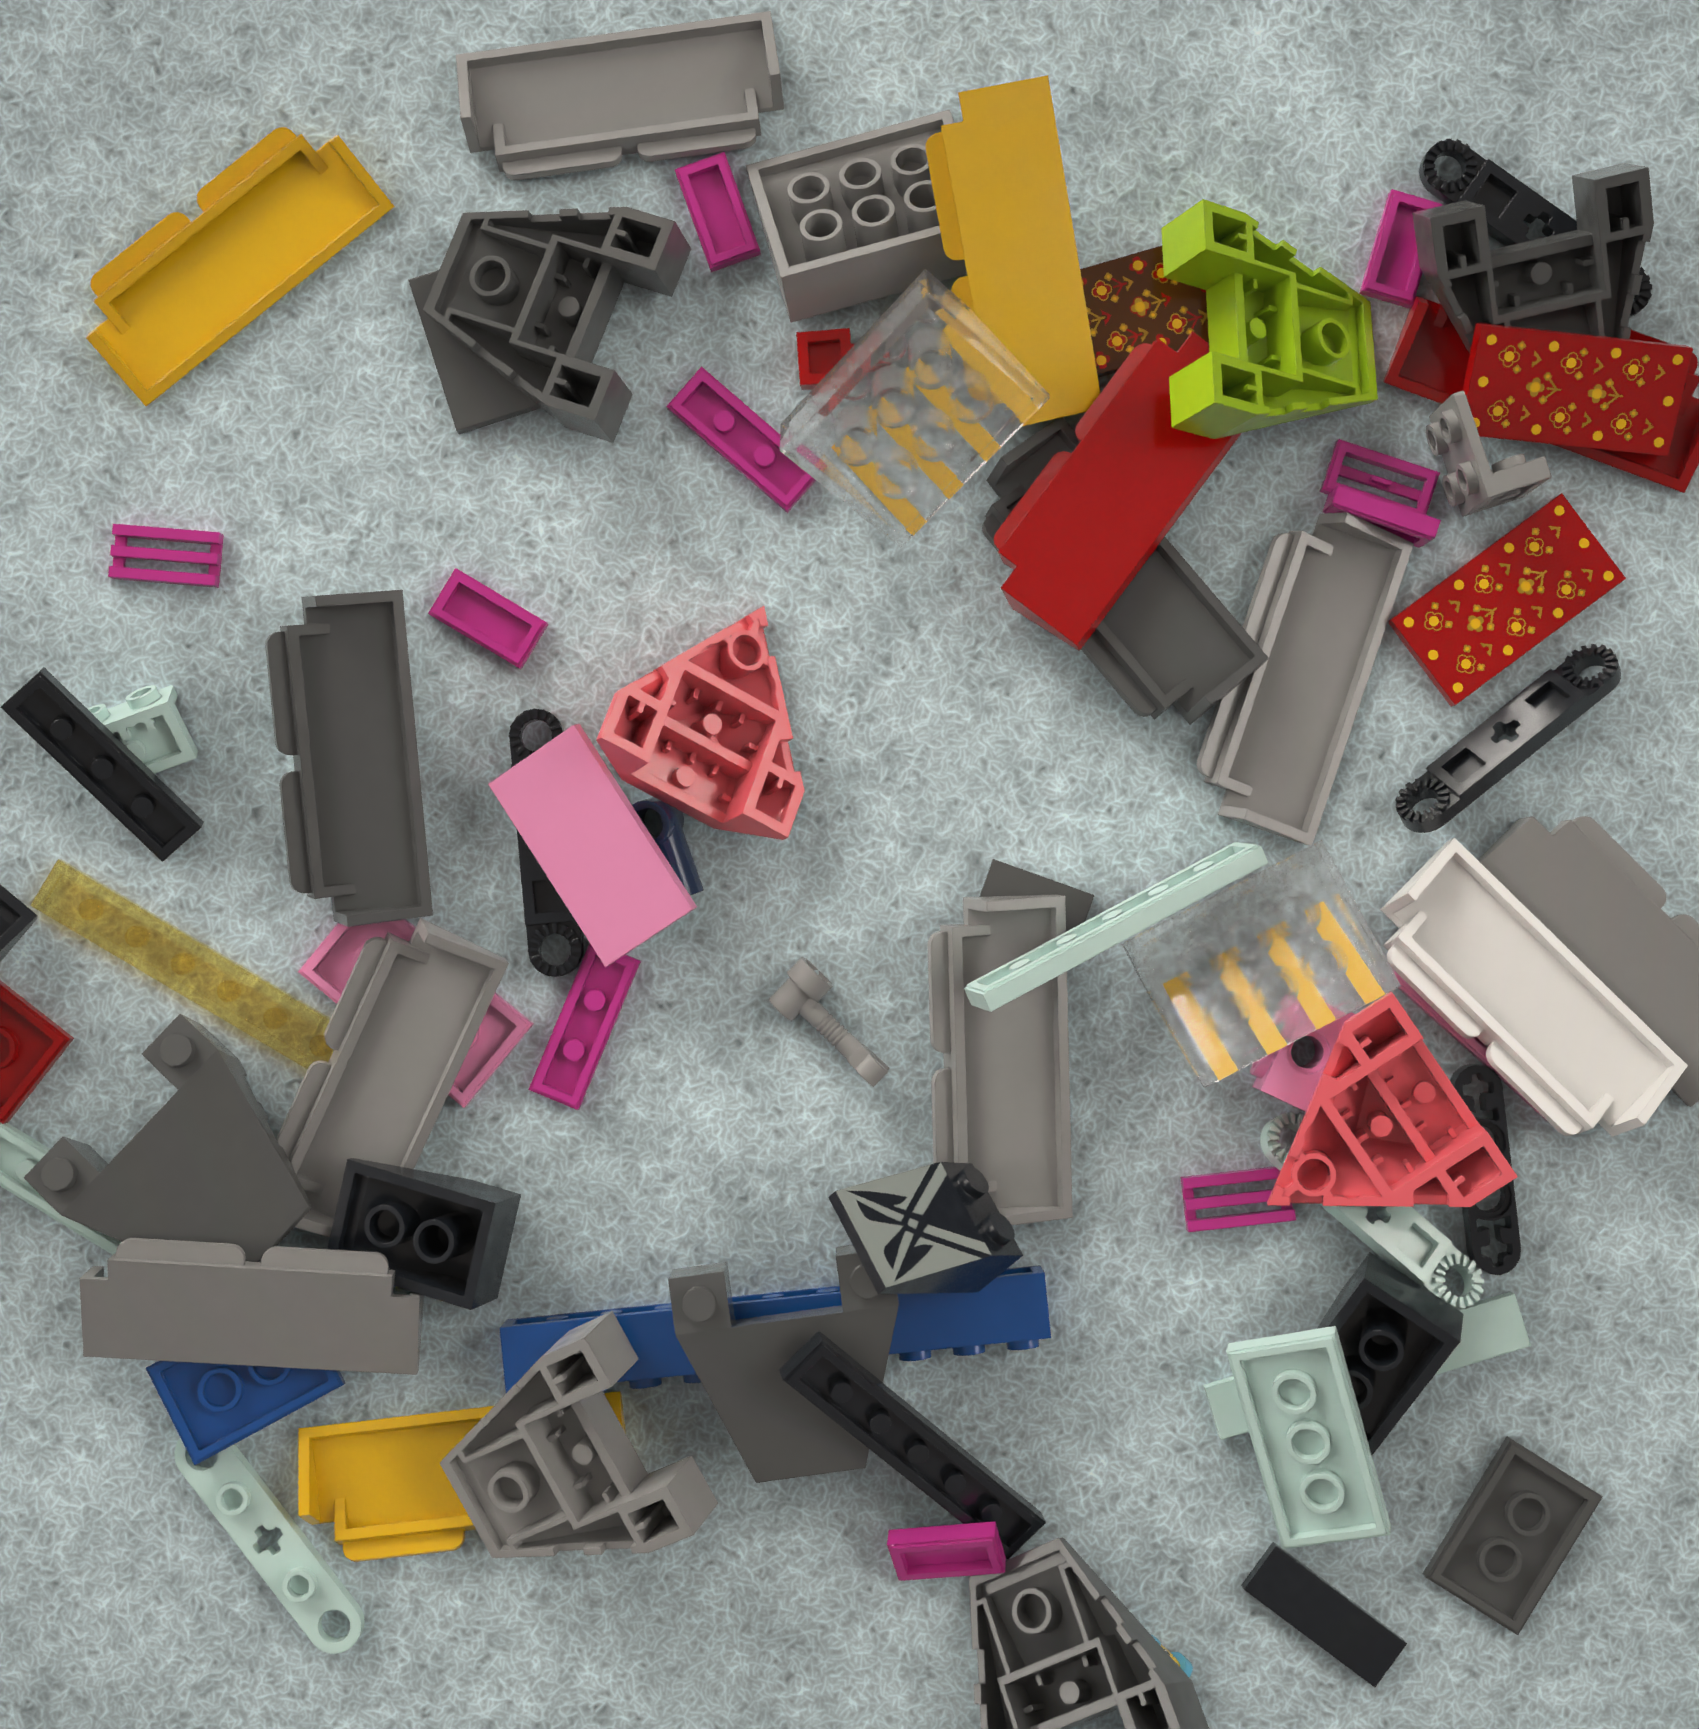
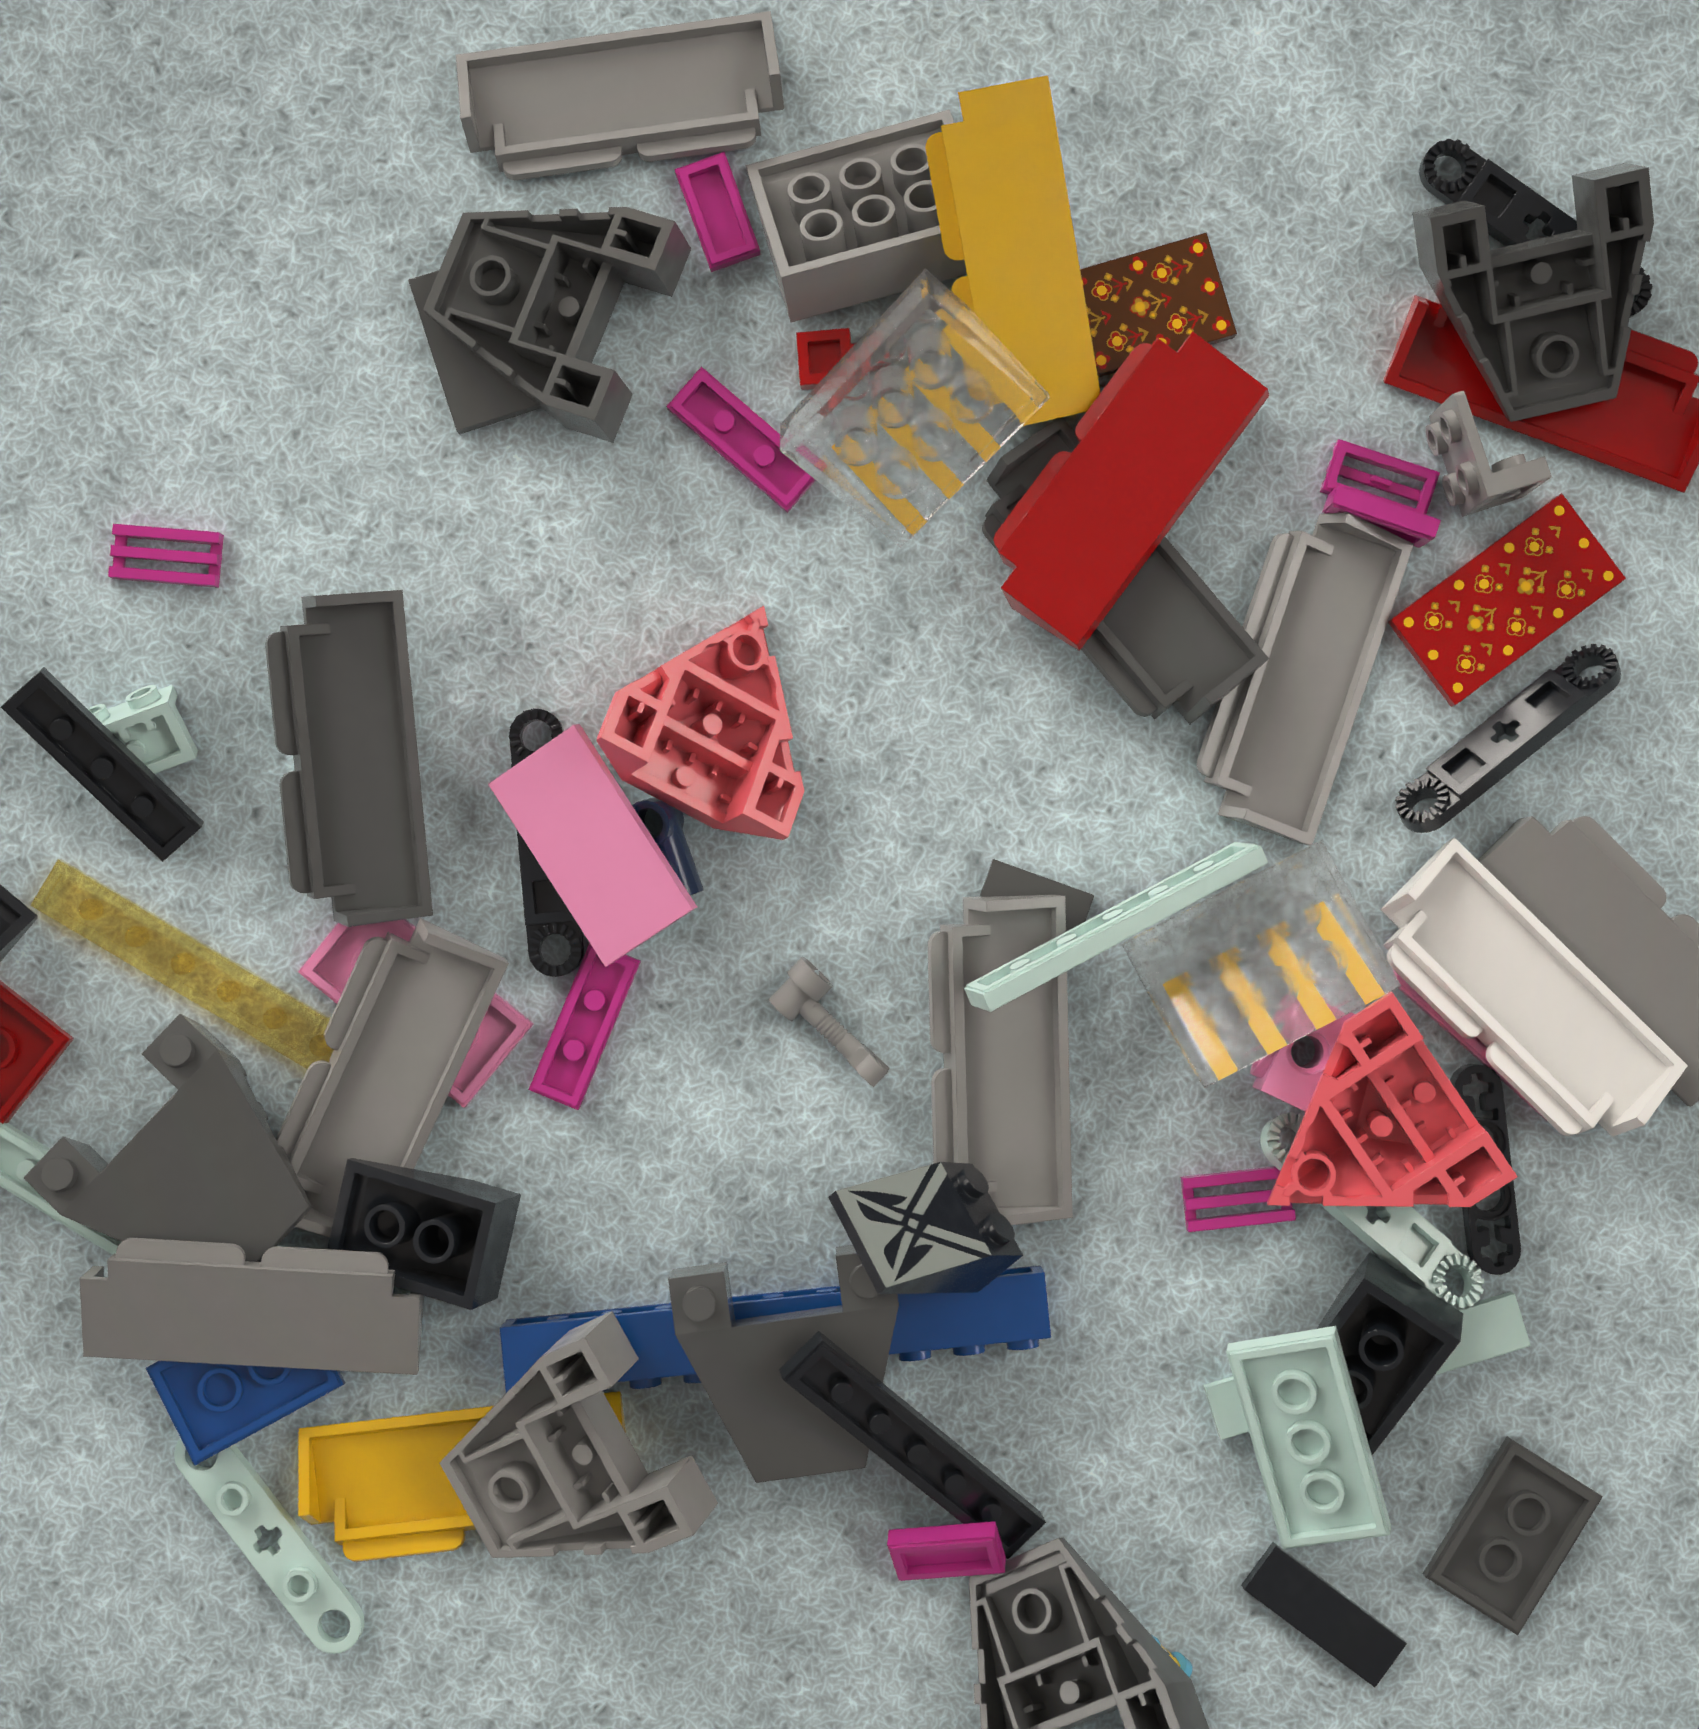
yellow slope [86,127,395,406] -> none
dark pink tile [428,568,549,669] -> none
lime wedge [1161,199,1378,439] -> none
dark pink tile [1359,189,1443,309] -> none
red tile [1462,323,1693,456] -> none

